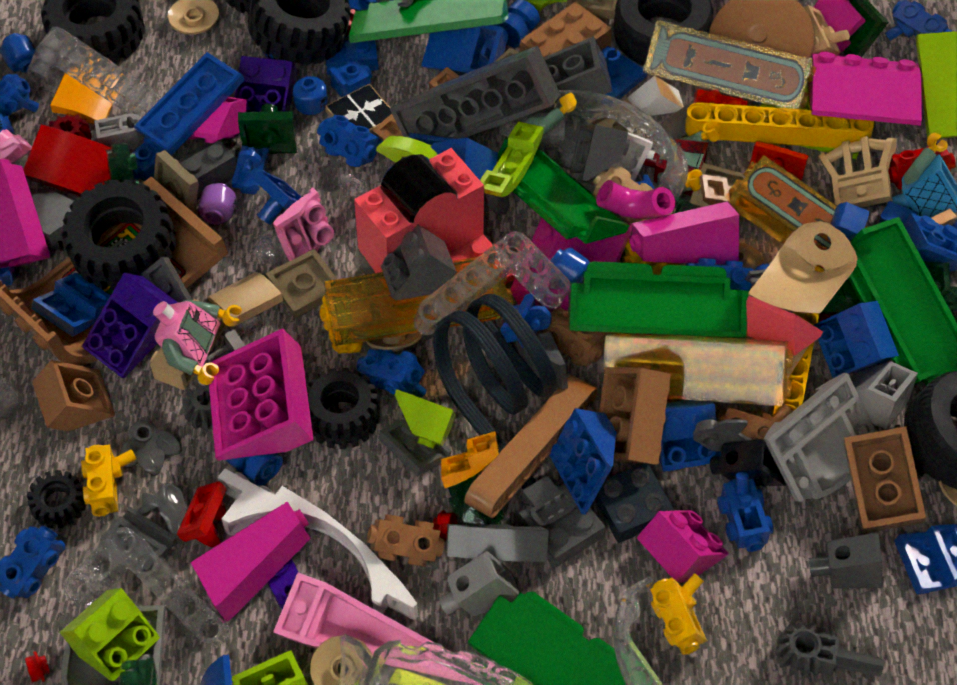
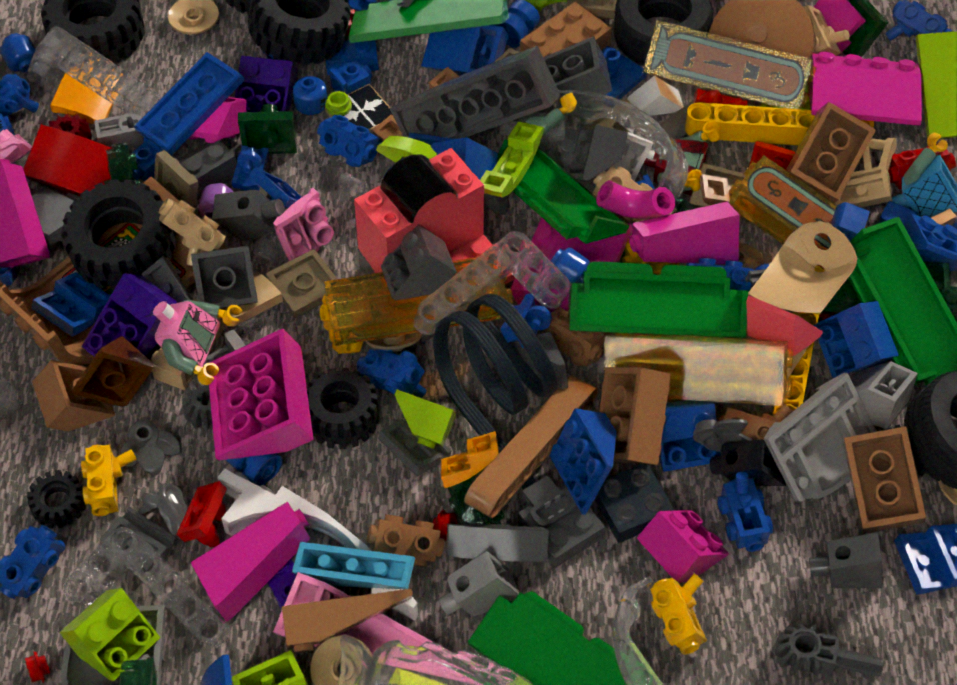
none -> reddish brown slope [72,336,154,407]
none -> tan brick [158,198,226,266]
none -> dark grey slope [191,246,258,309]
none -> dark grey torso [212,190,285,241]
none -> medium nougat slope [282,588,413,653]
none -> medium azure slope [292,542,415,589]
none -> lime plate [325,91,352,116]
none -> medium nougat brick [784,102,876,206]

